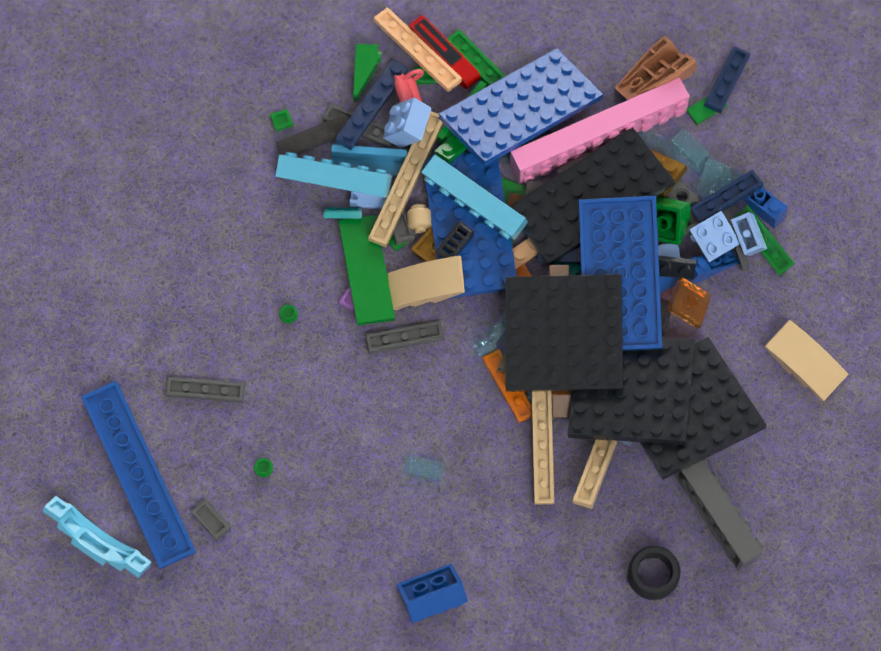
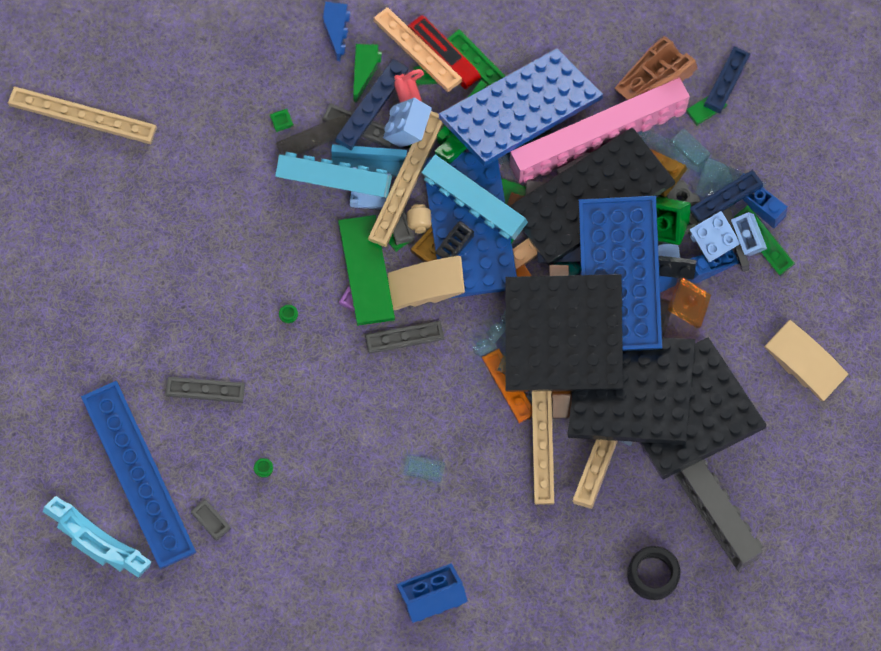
teal tile [324,207,362,219] -> none
none -> tan plate [8,86,157,144]
none -> blue slope [323,1,351,61]

